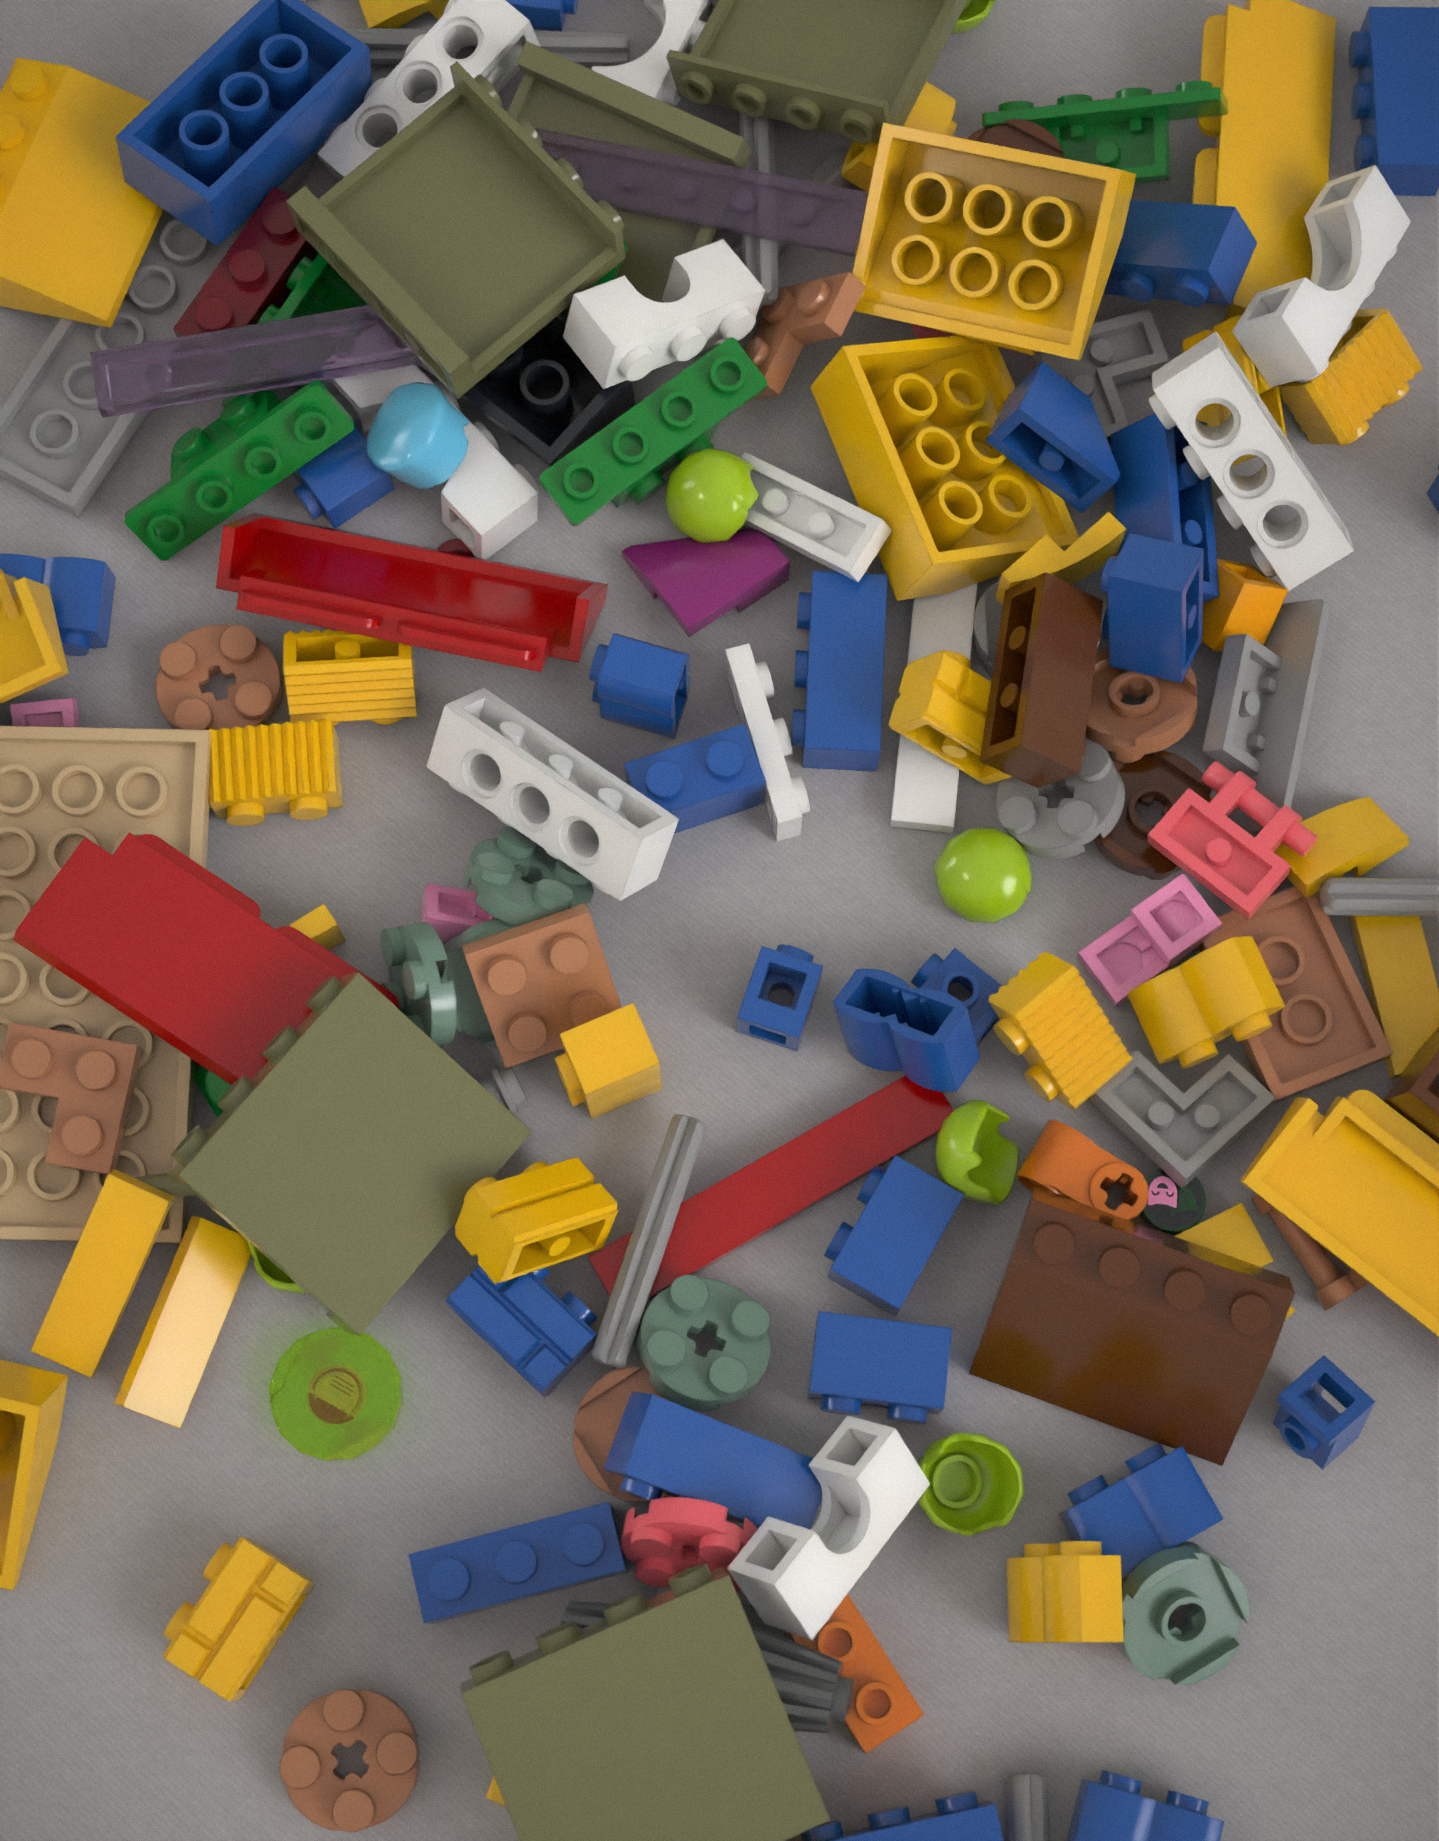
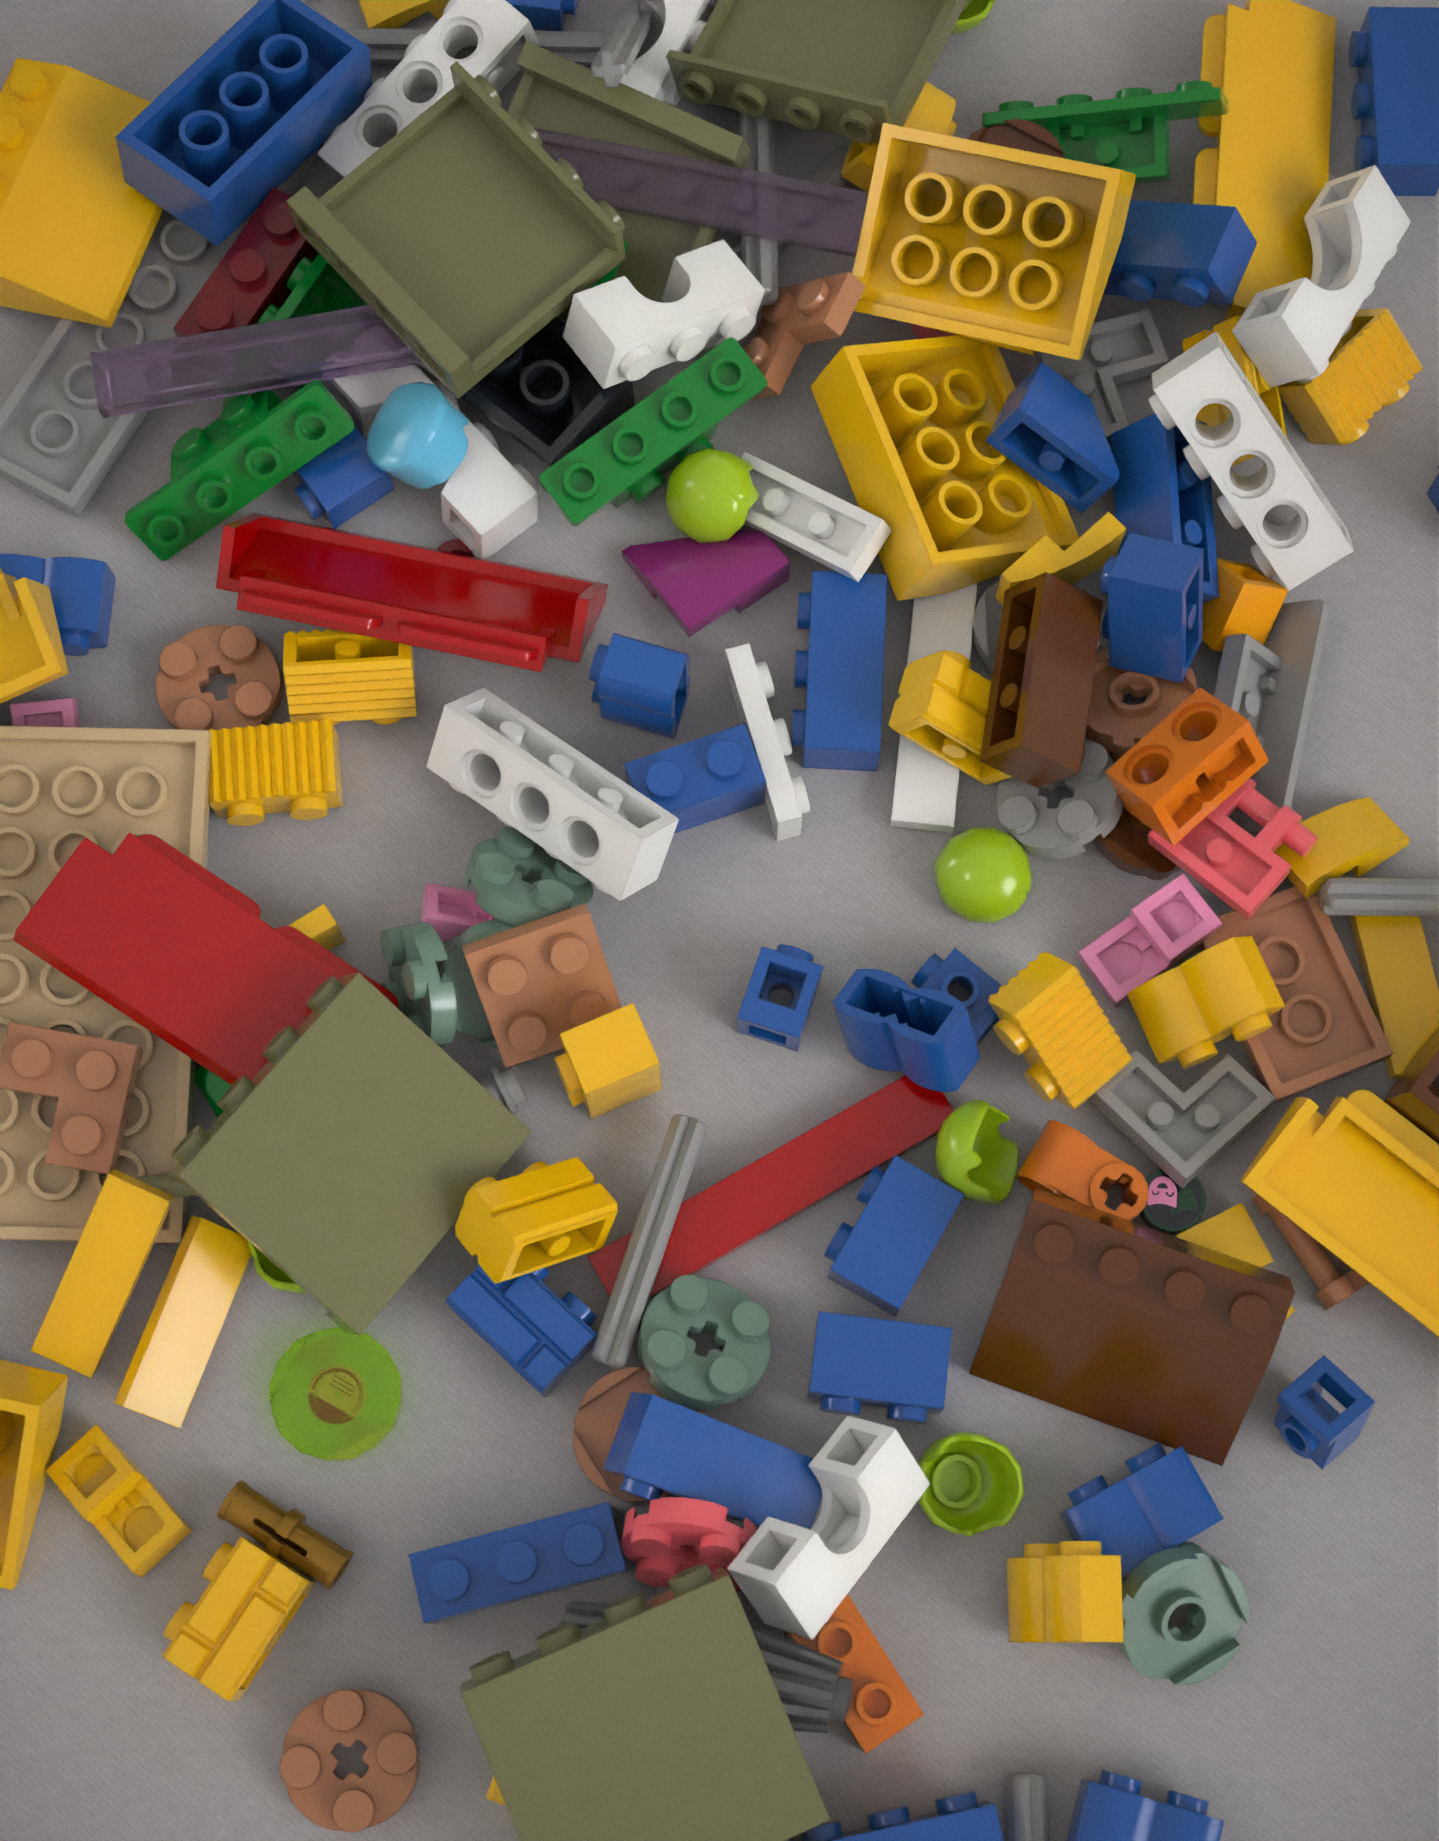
none -> yellow slope [45,1424,193,1578]
none -> pearl gold pin [217,1480,354,1590]
none -> light grey axle [591,1,654,89]
none -> orange brick [1105,687,1269,846]

